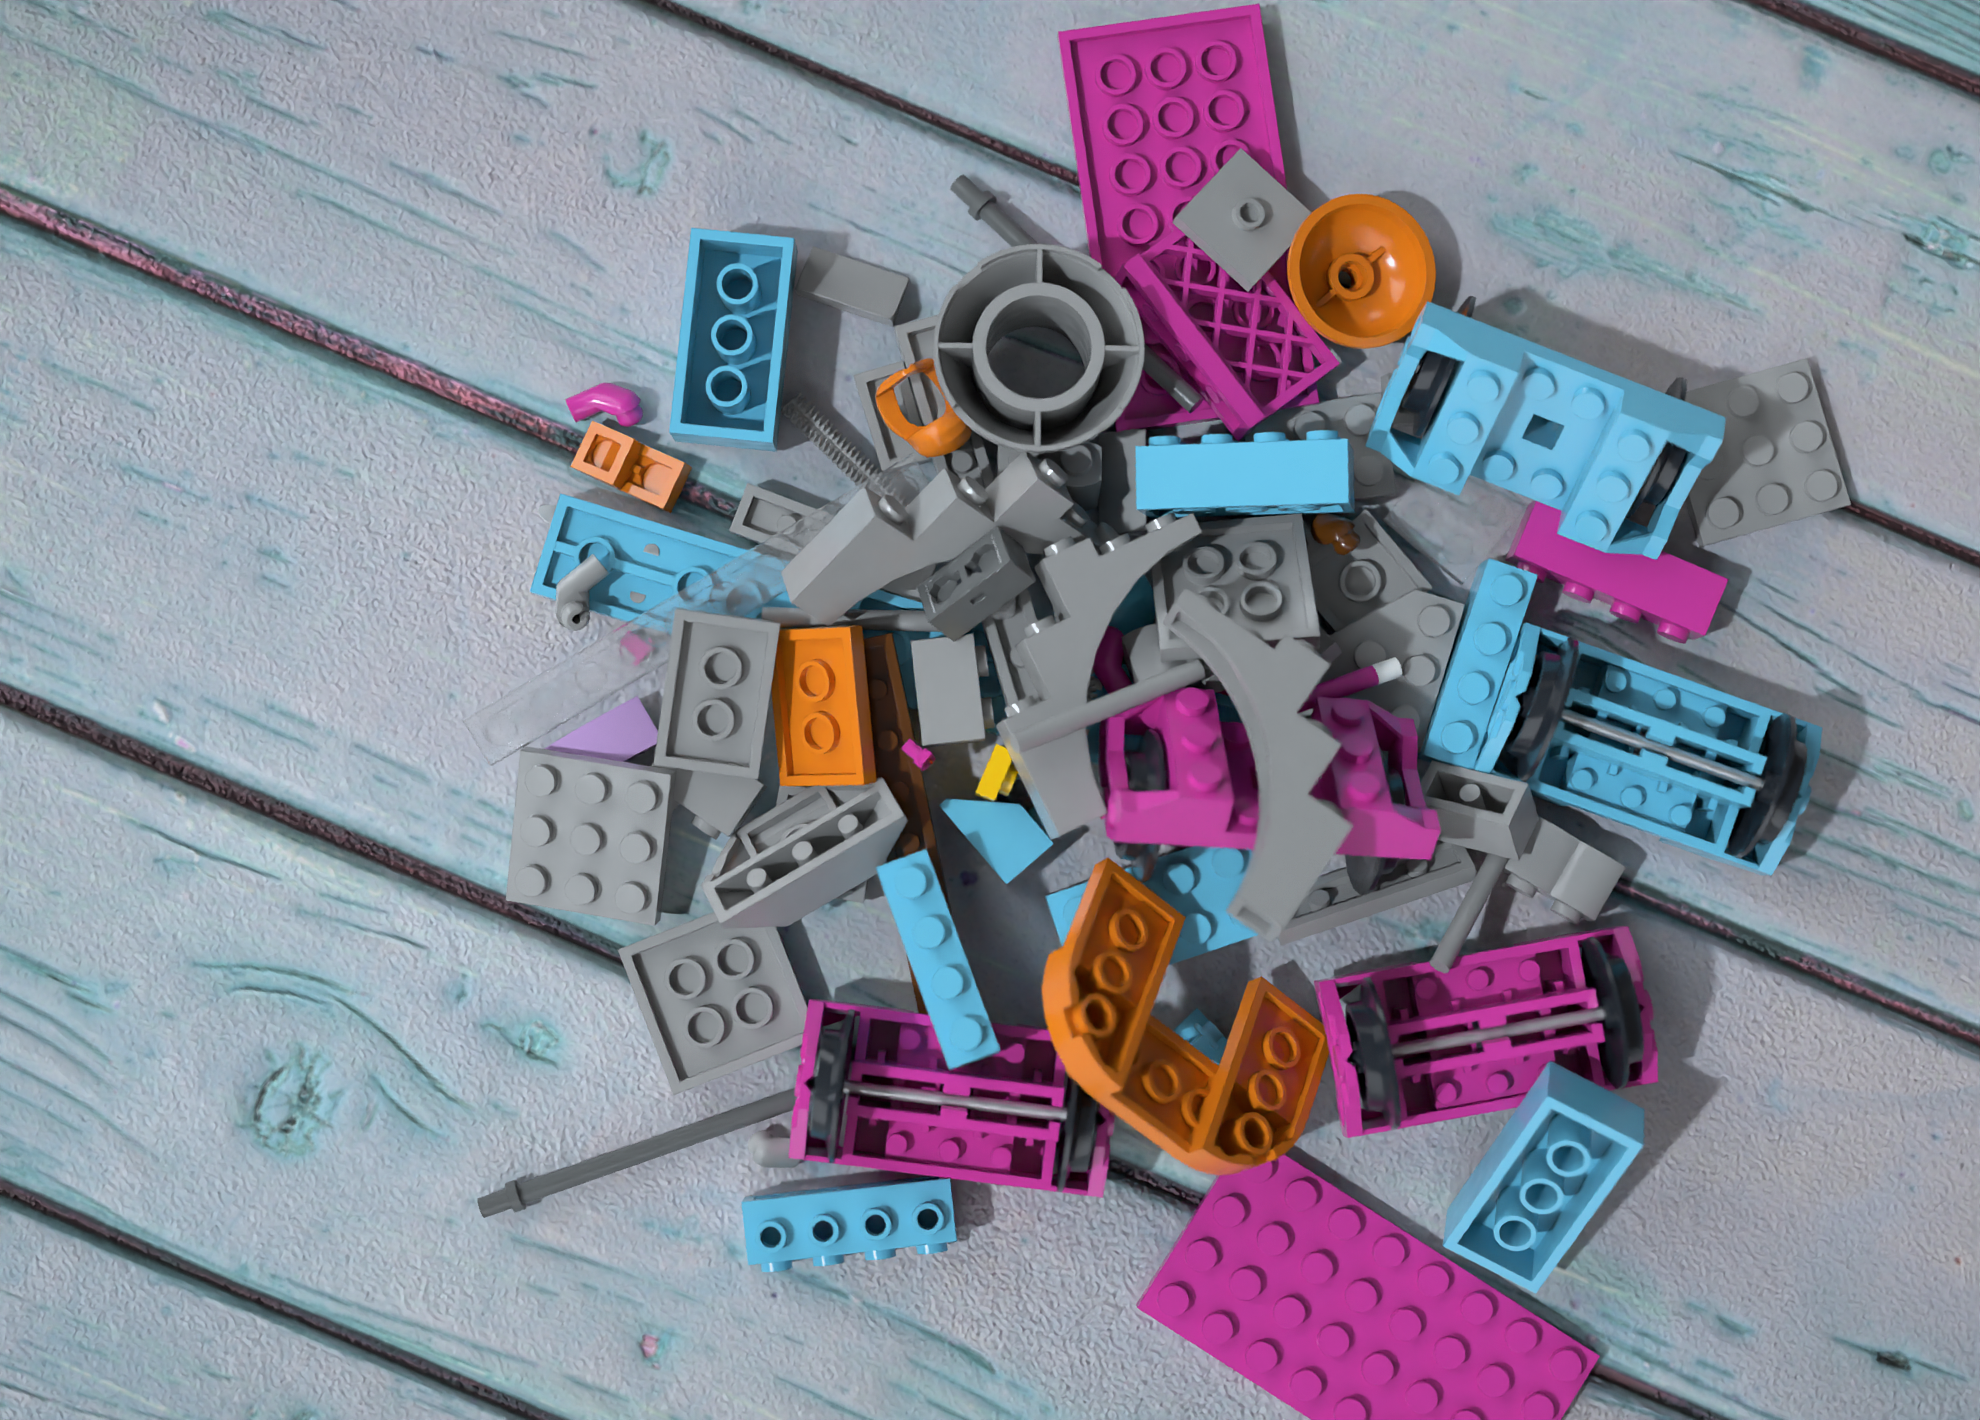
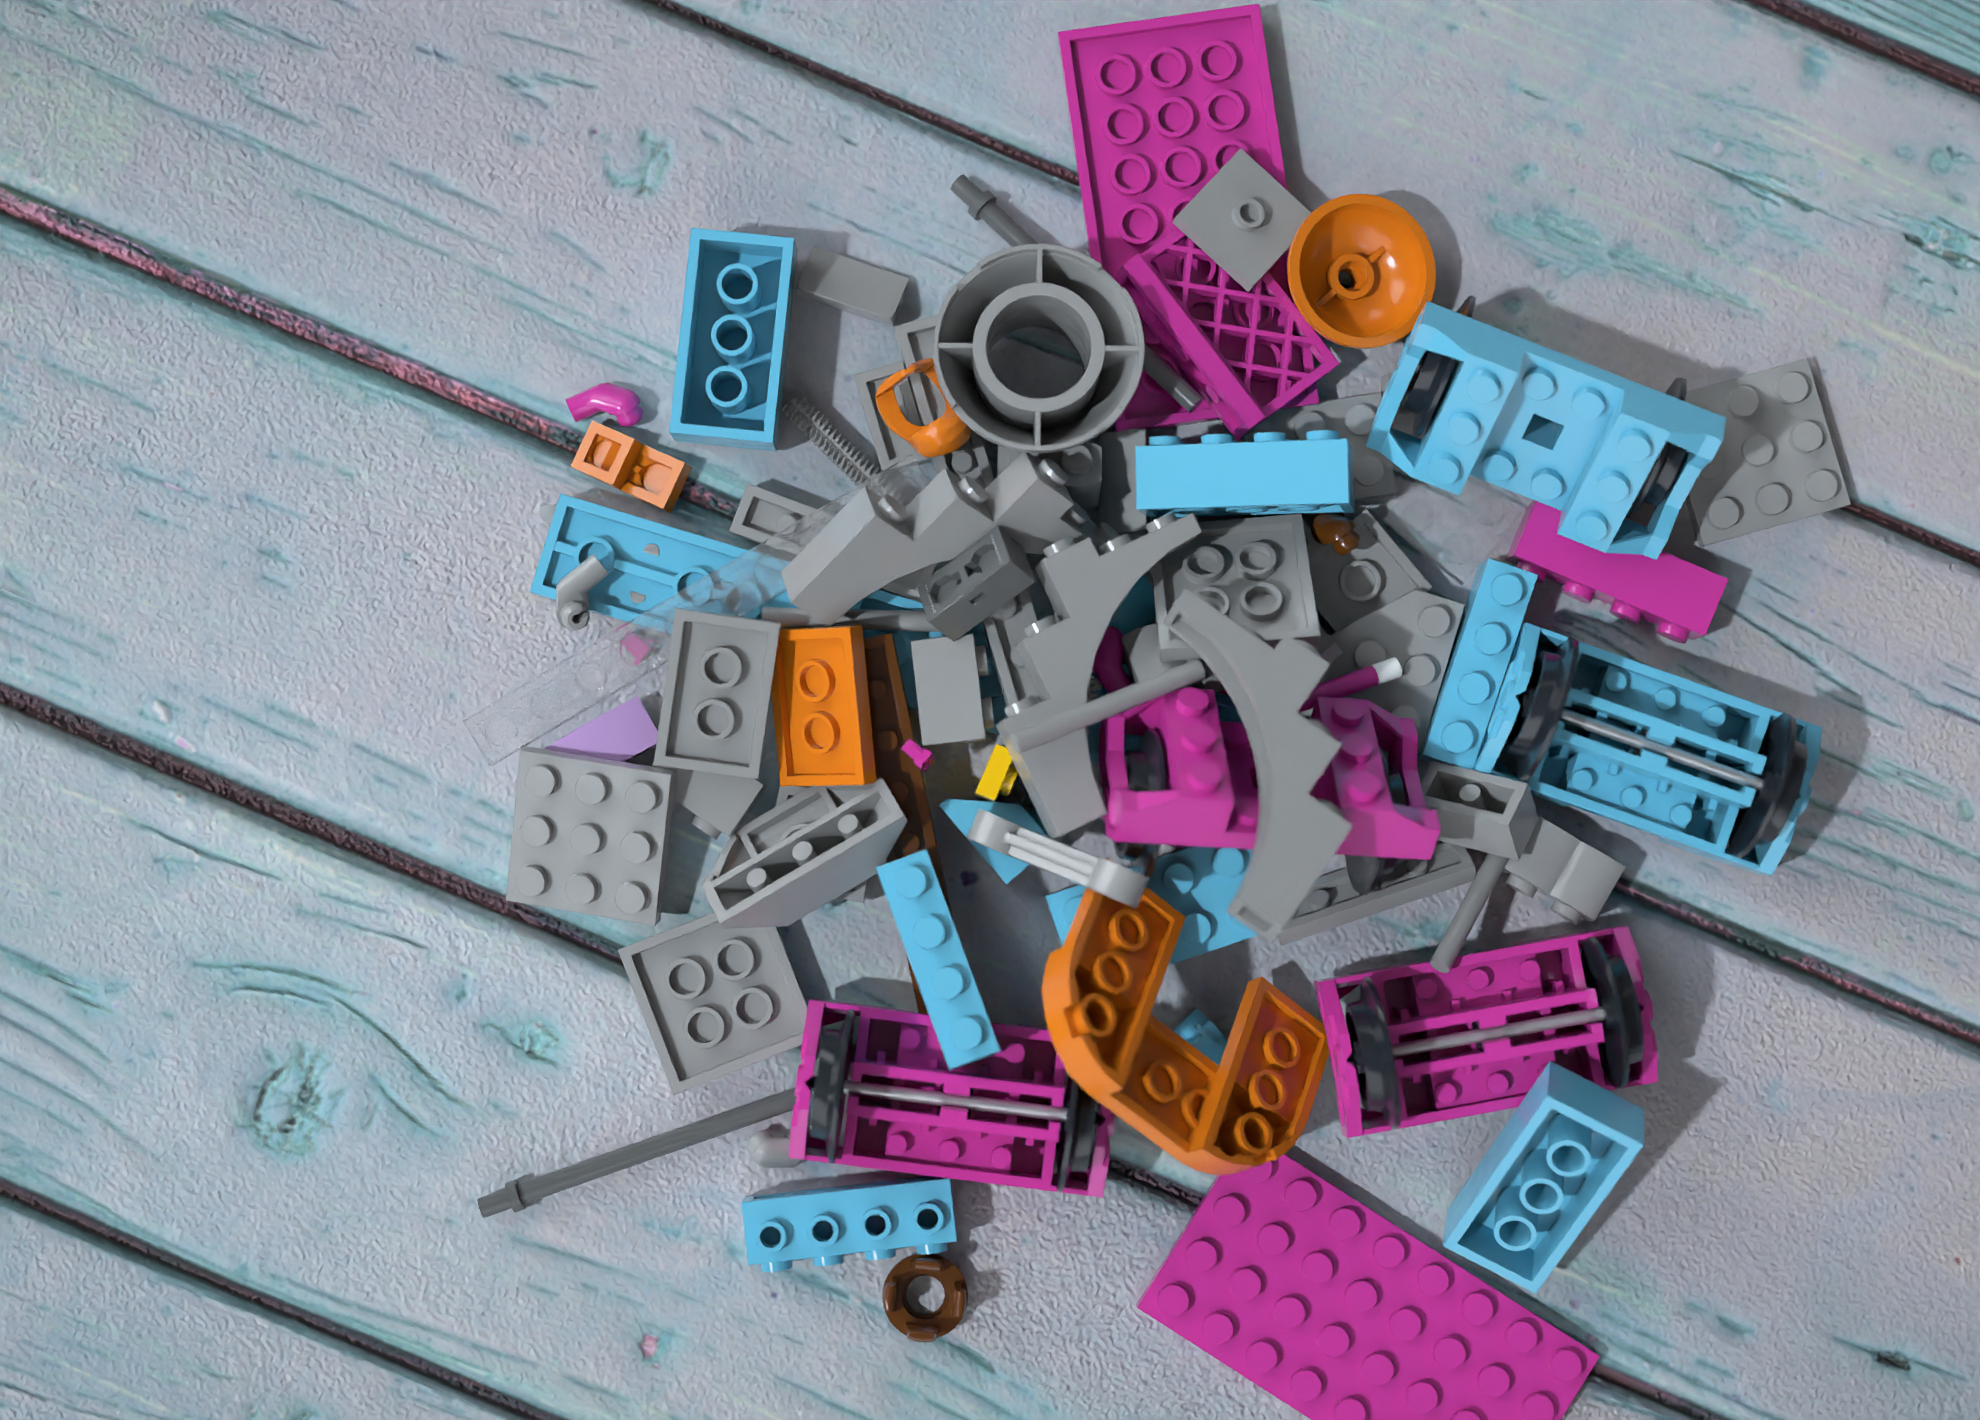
none -> reddish brown piece [882,1253,968,1343]
none -> light grey piece [966,809,1149,908]

